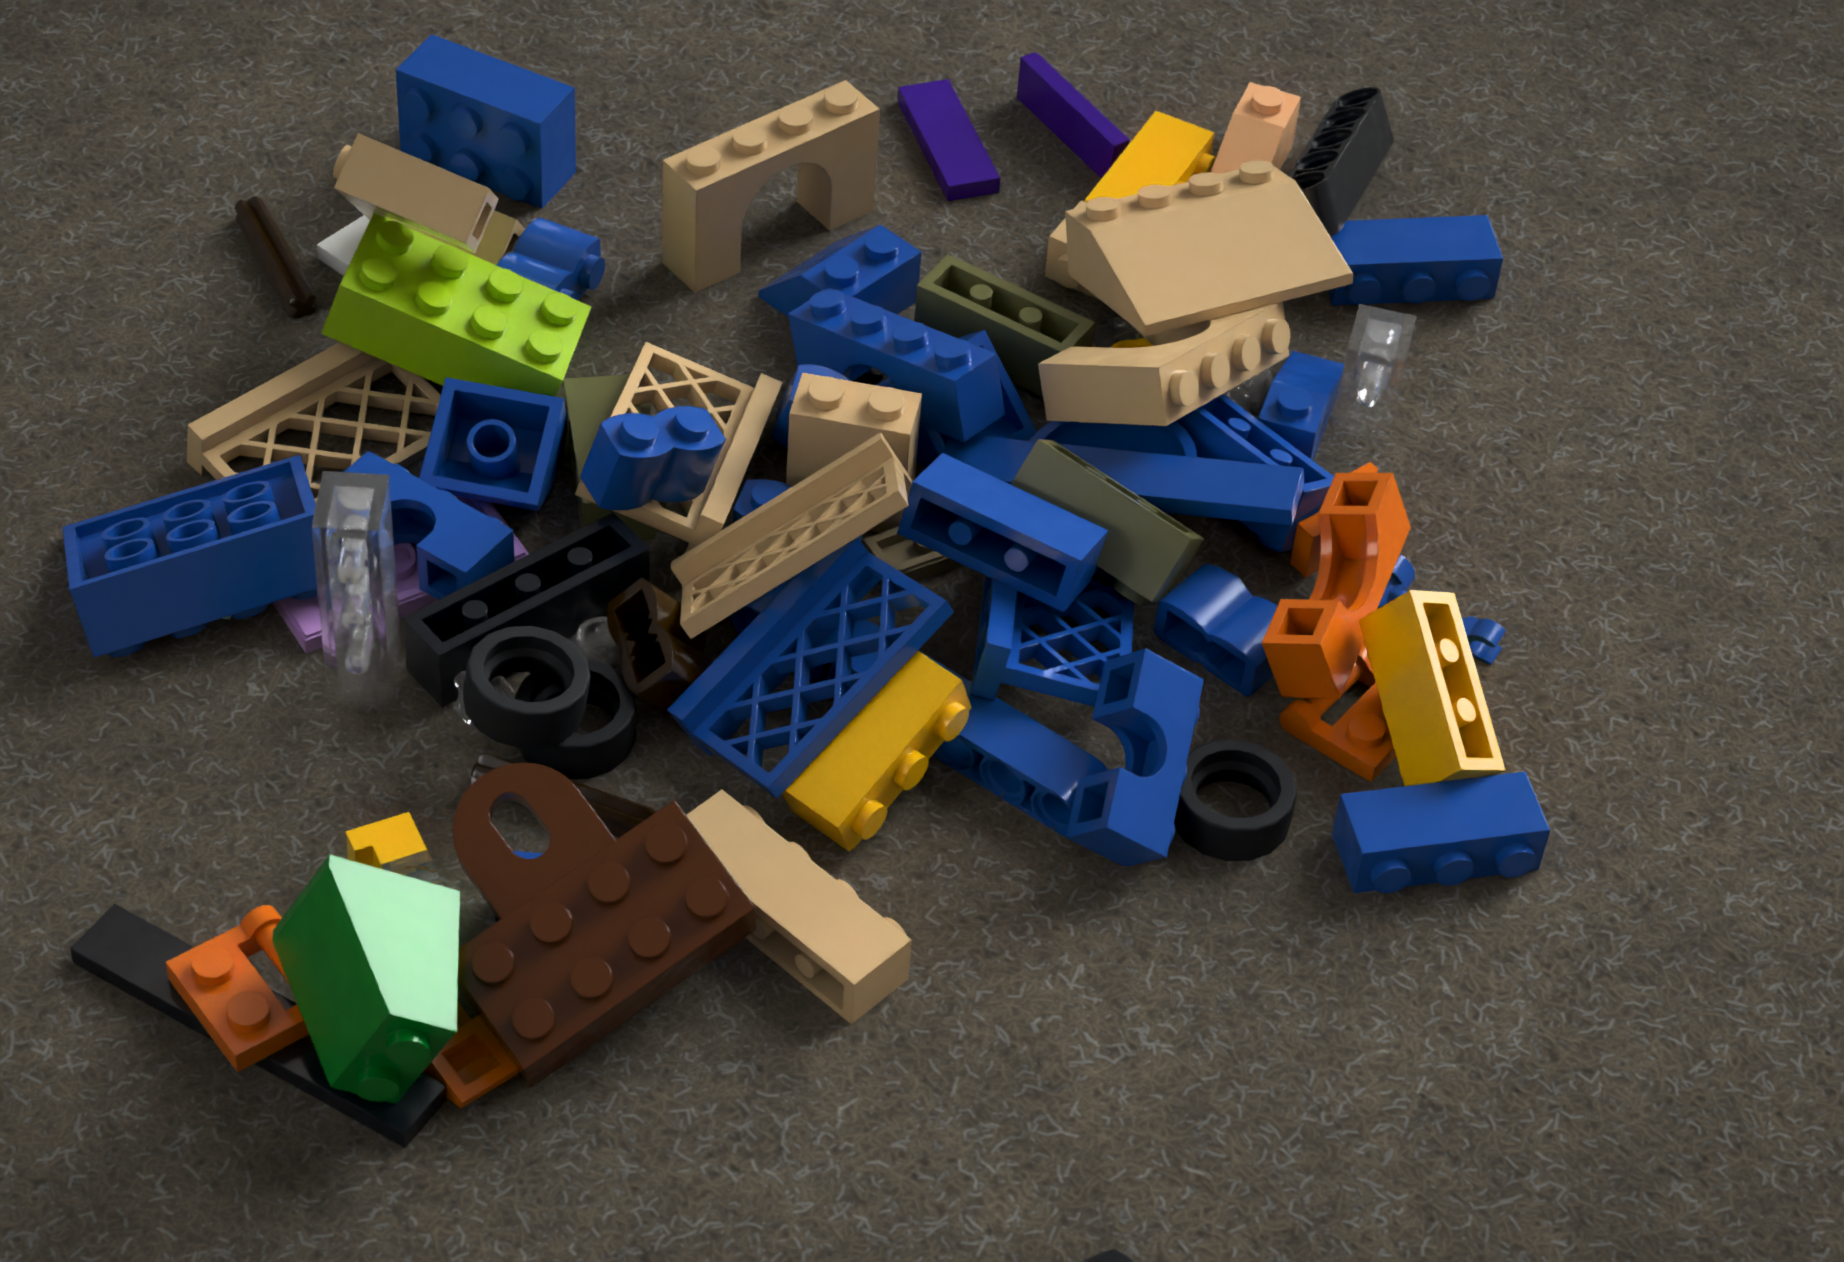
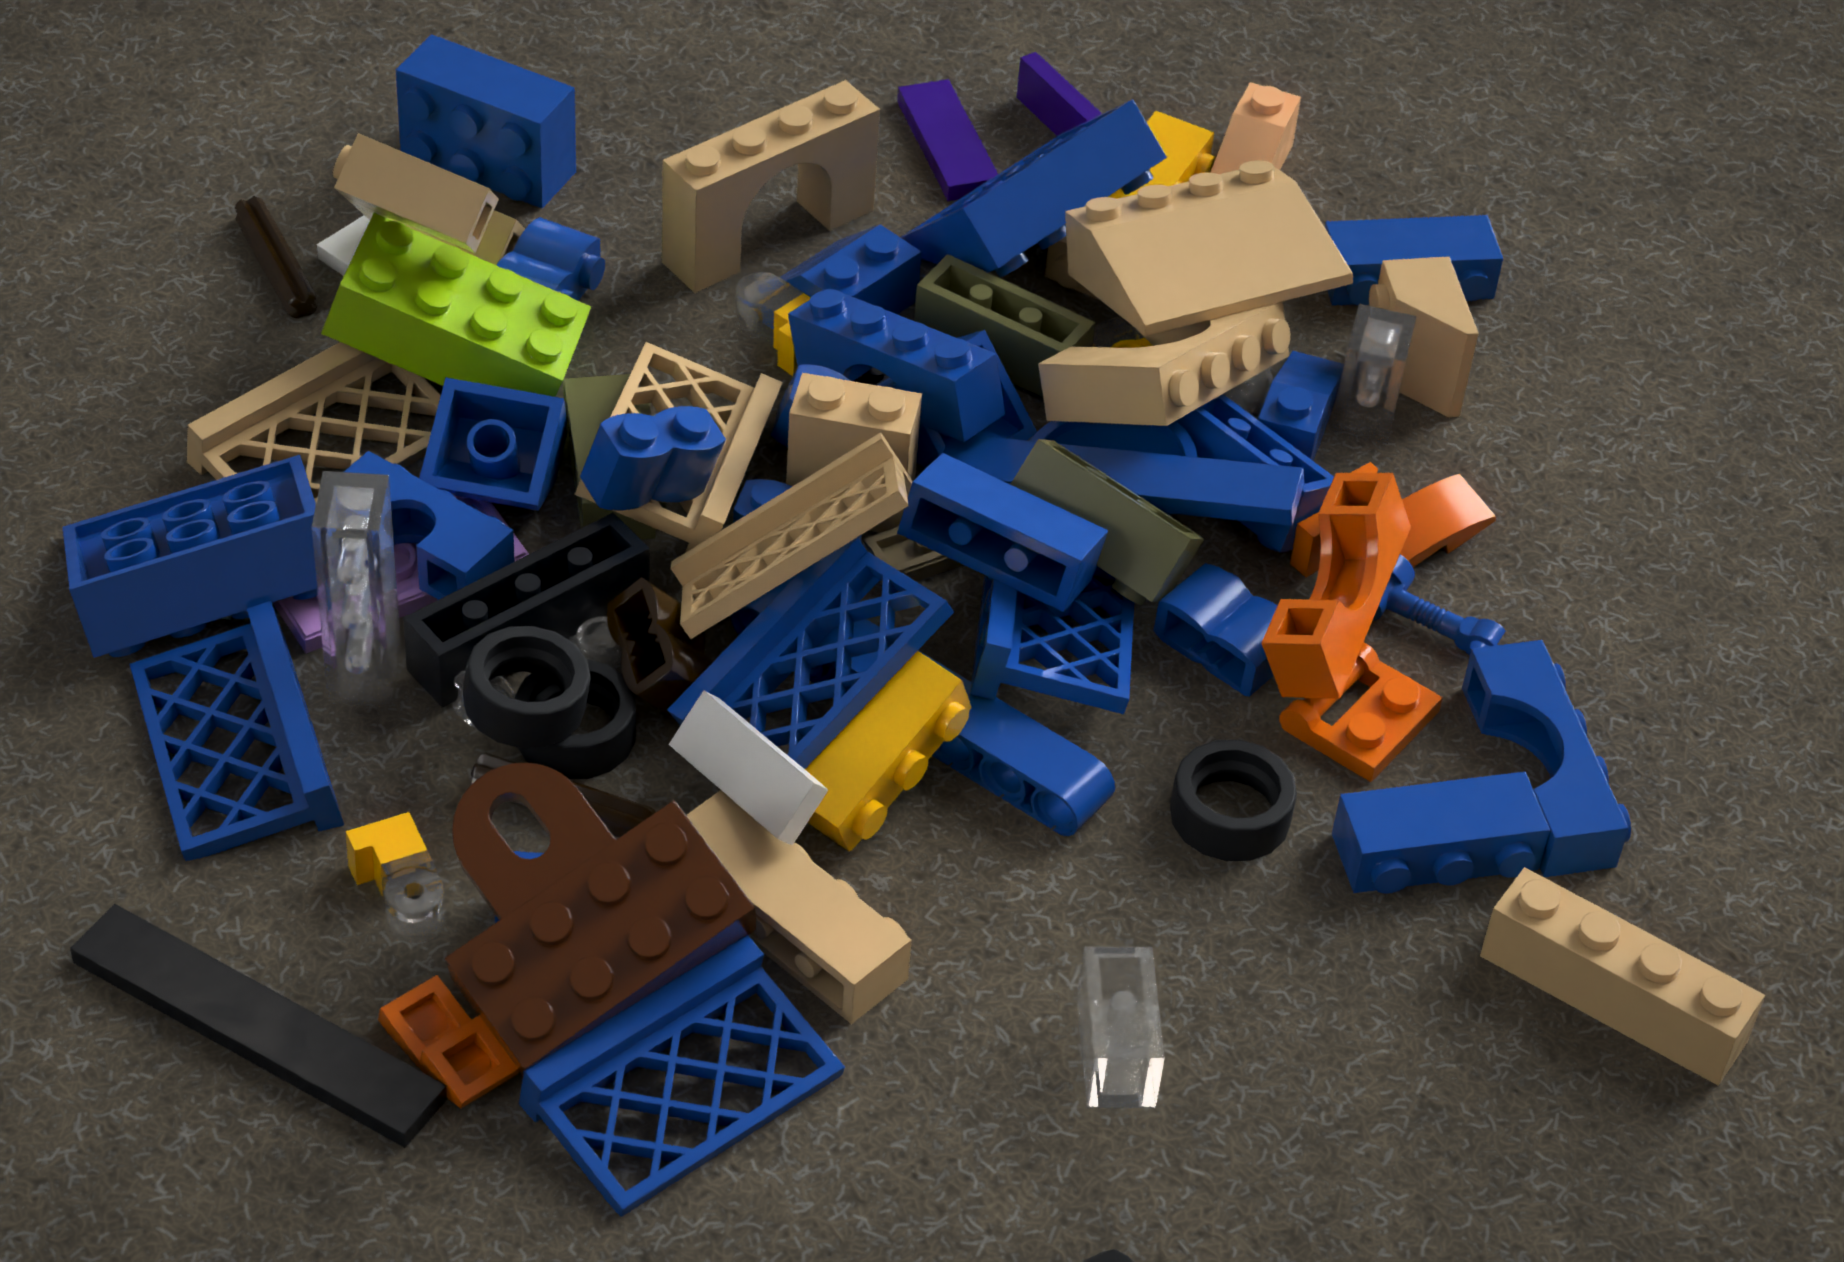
orange plate [166,905,309,1072] -> none
green slope [272,854,460,1104] -> none
blue arch [1066,648,1204,867] -> none
black beam [1287,87,1394,237] -> none
yellow brick [1358,590,1506,786] -> none
none -> blue fence [129,601,344,861]
none -> blue fence [519,935,845,1217]
none -> white tile [669,690,829,845]
none -> clear leg [736,272,811,376]
none -> blue slope [900,99,1167,278]
none -> clear brick [1076,947,1165,1108]
none -> tan slope [1361,257,1479,418]
none -> orange slope [1400,474,1496,568]
none -> blue arch [1462,640,1631,877]
none -> tan brick [1480,867,1765,1086]

